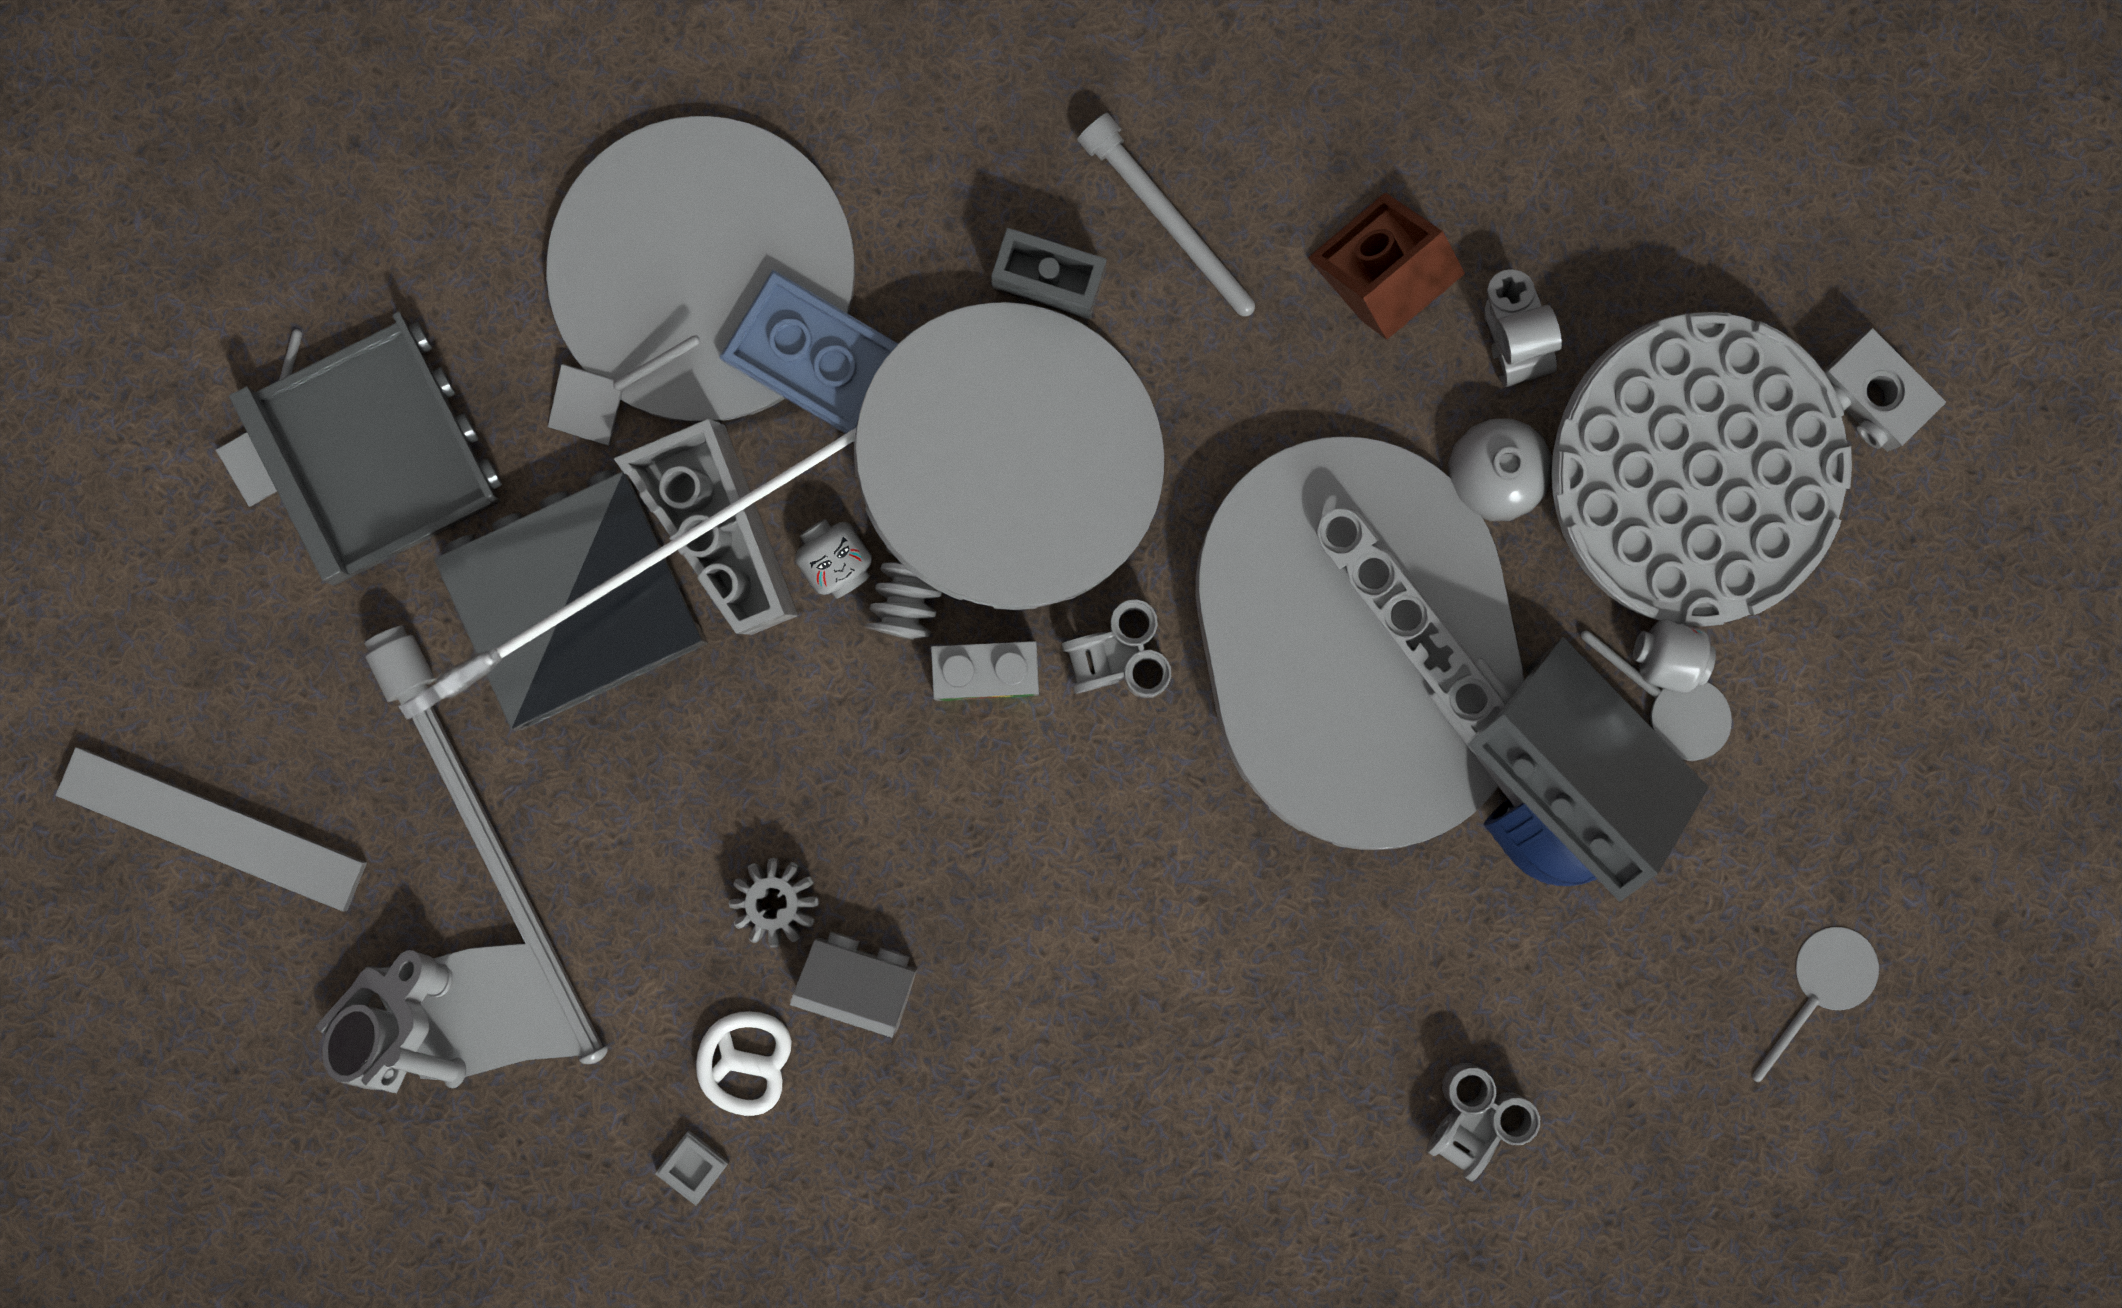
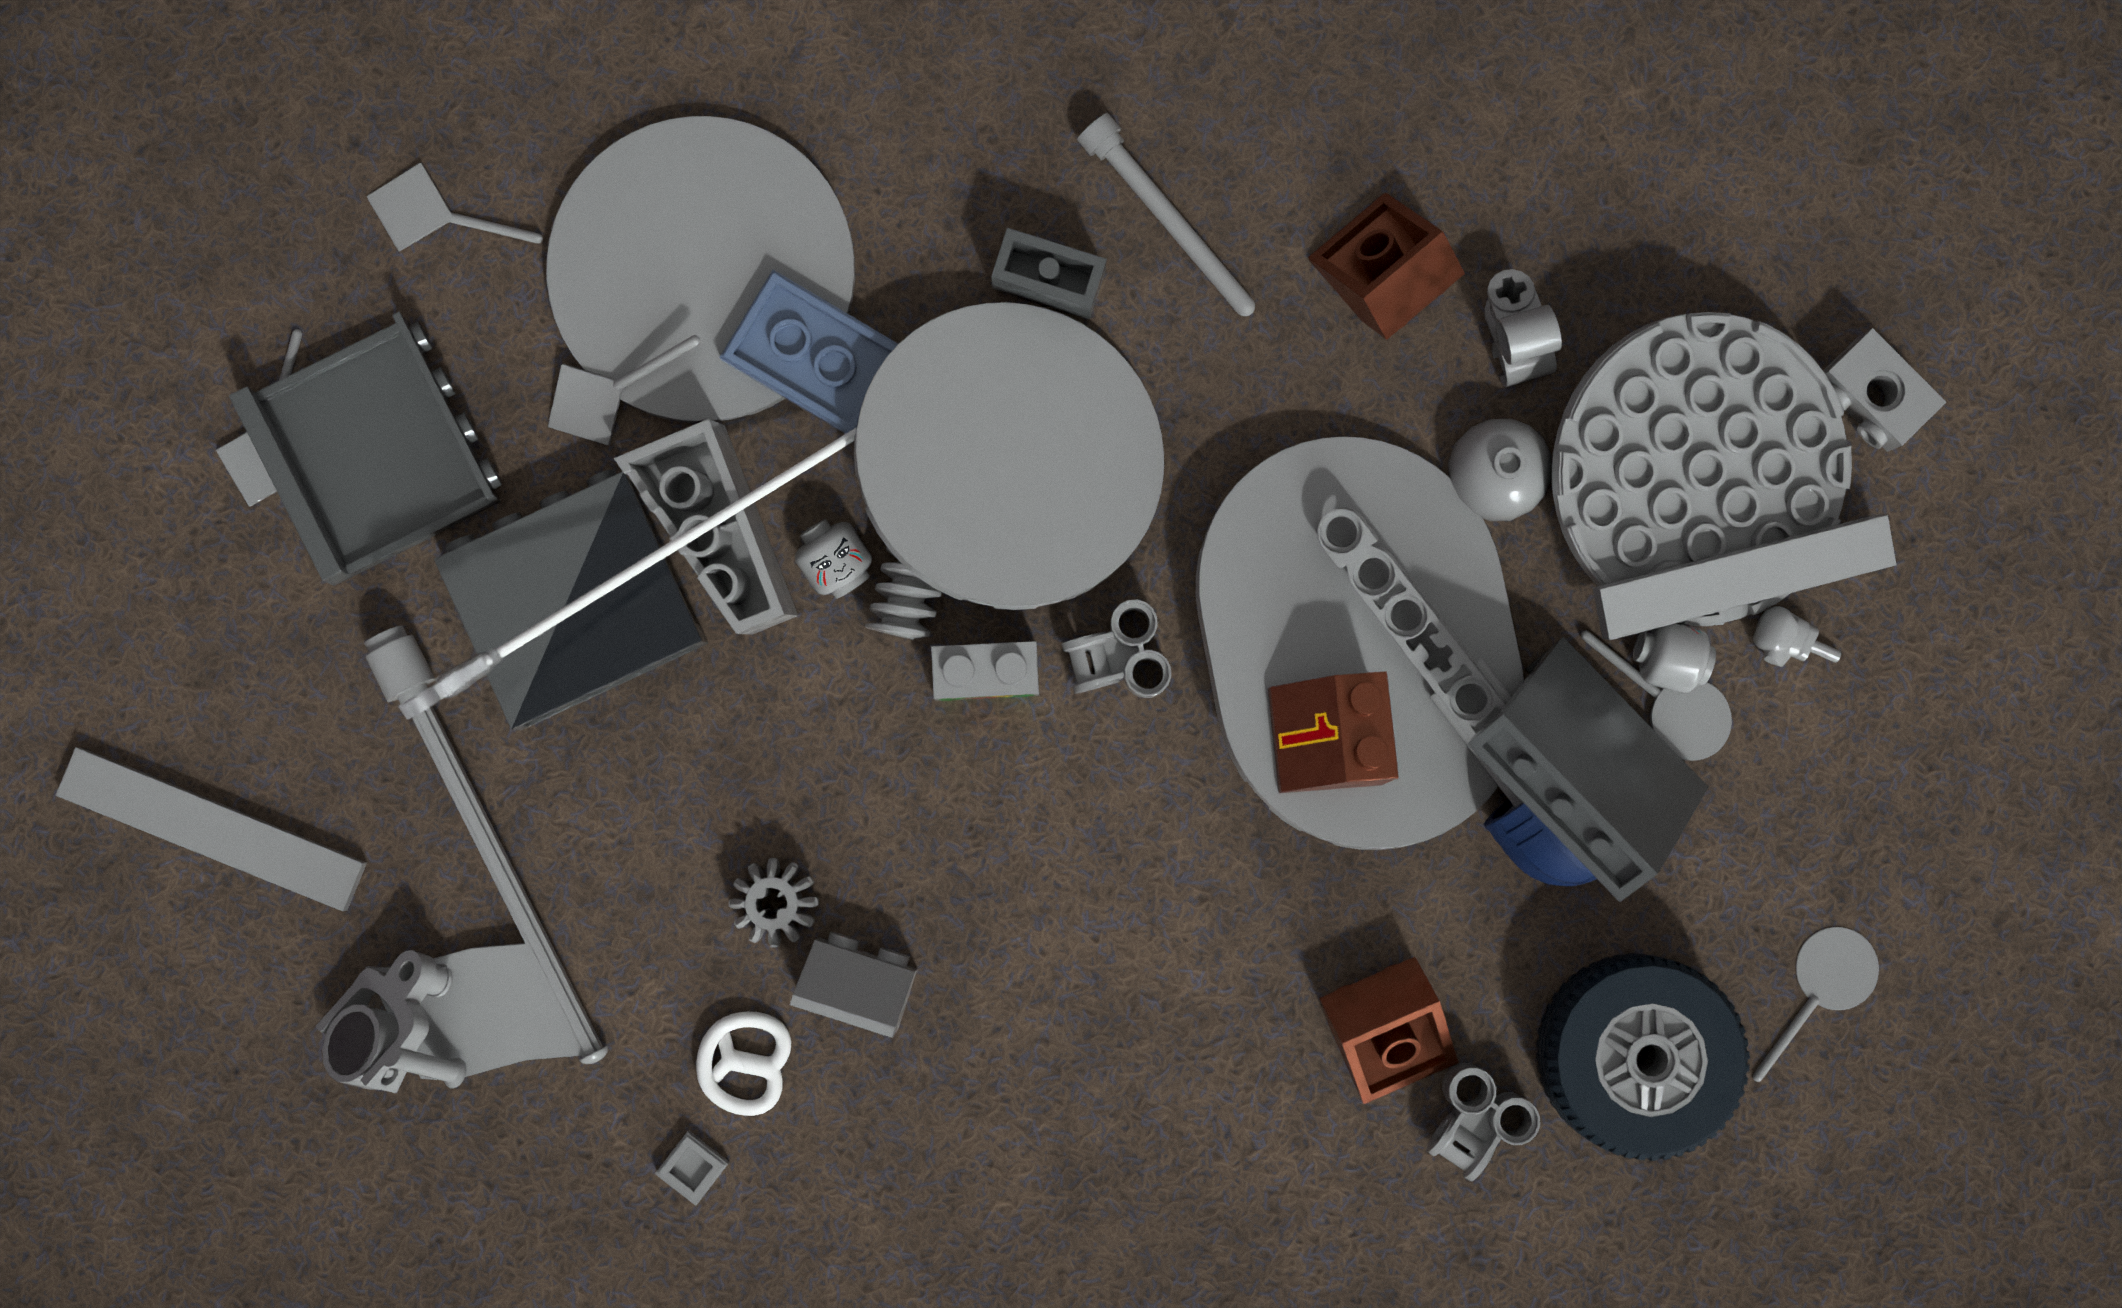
none -> light grey piece [366,162,543,252]
none -> copper slope [1268,671,1399,793]
none -> copper slope [1319,957,1459,1104]
none -> black wheel [1536,953,1750,1161]
none -> light grey tile [1593,514,1896,640]
none -> light grey piece [1752,606,1841,667]

